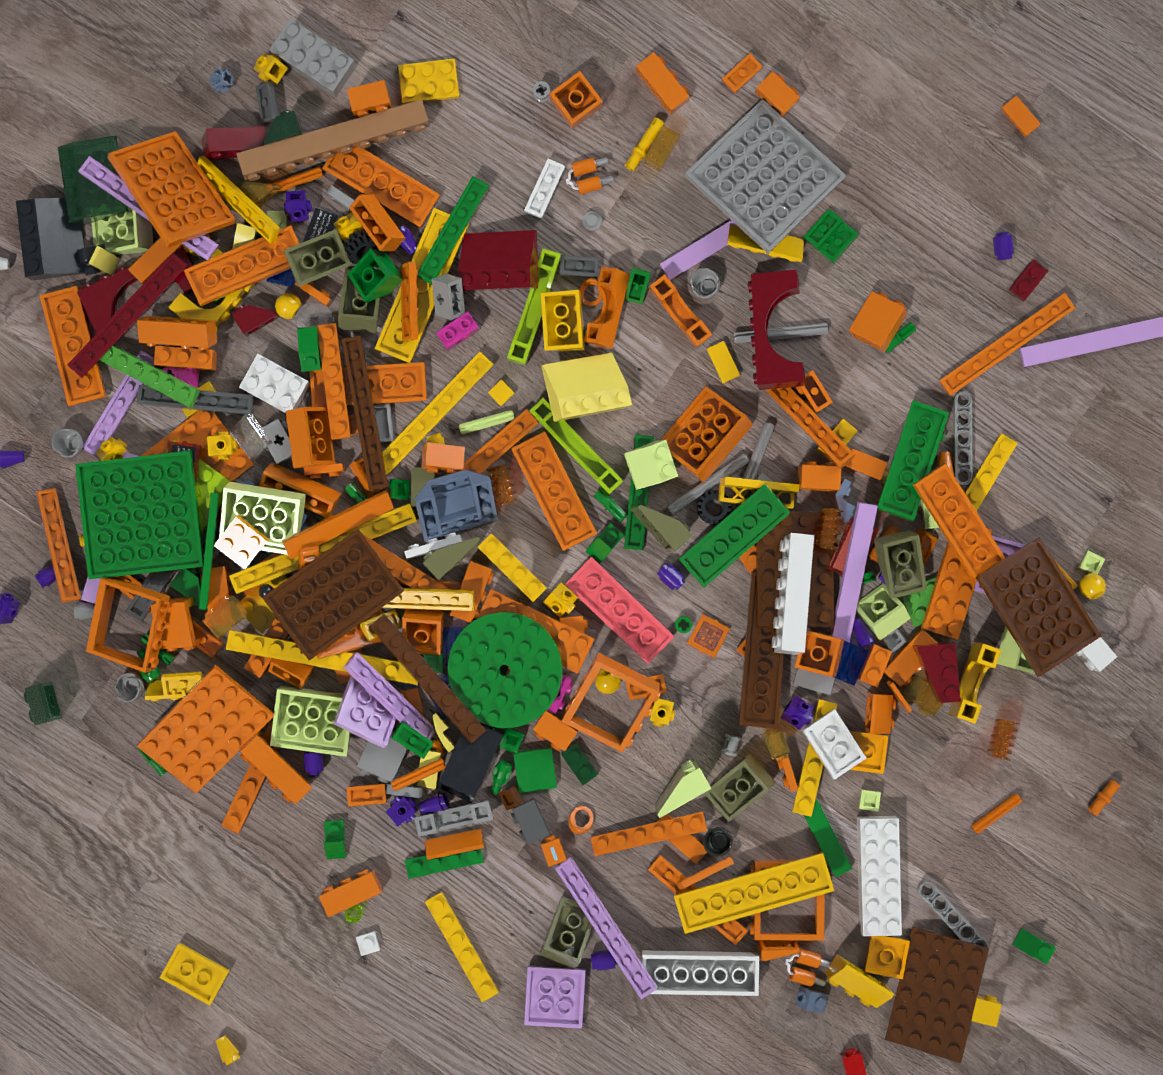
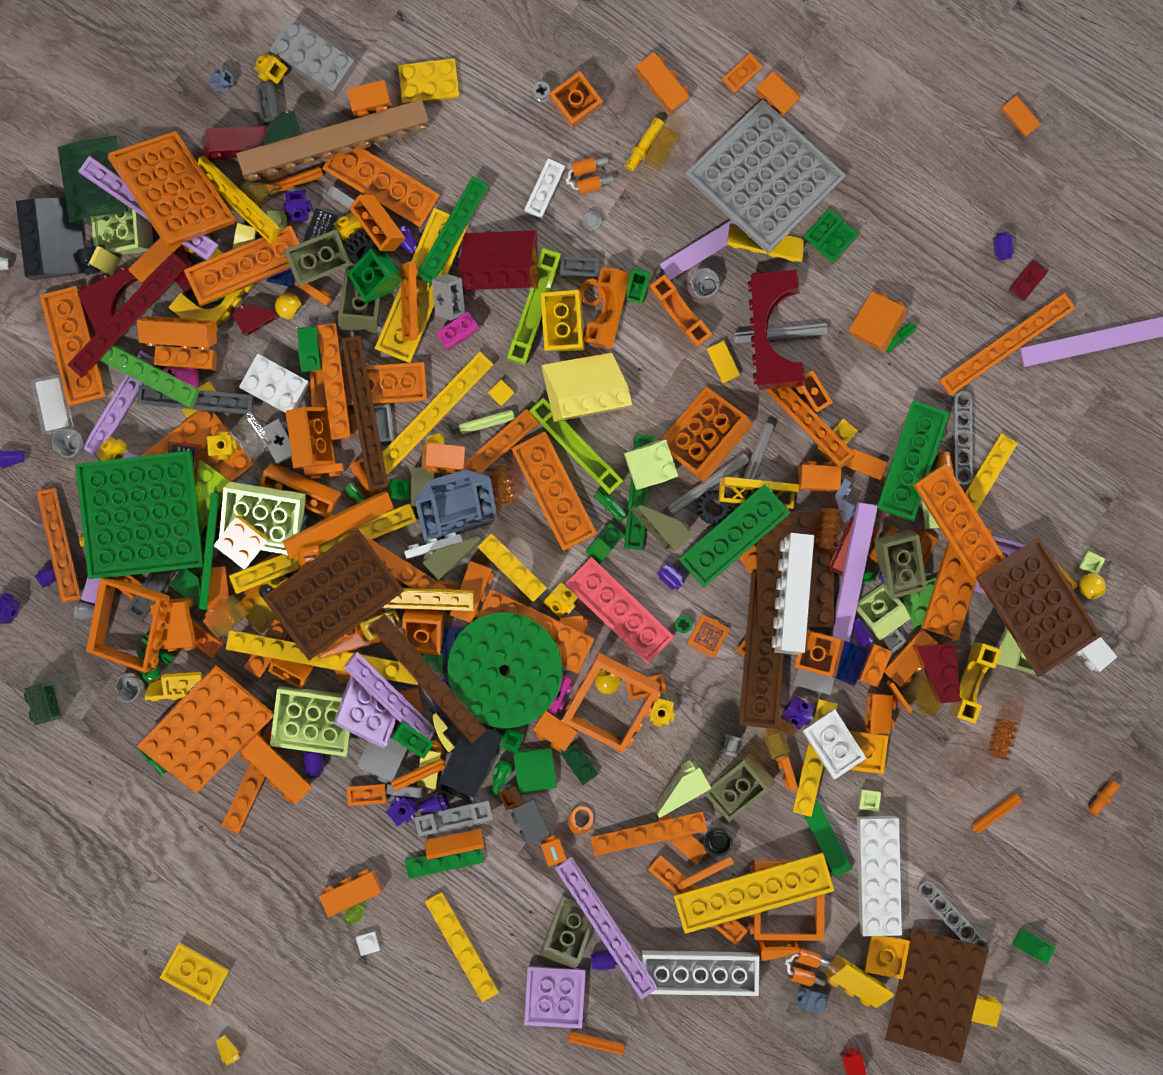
green slope [323,819,346,859] -> none
none -> clear piece [30,373,74,435]
none -> orange axle [568,1031,625,1055]

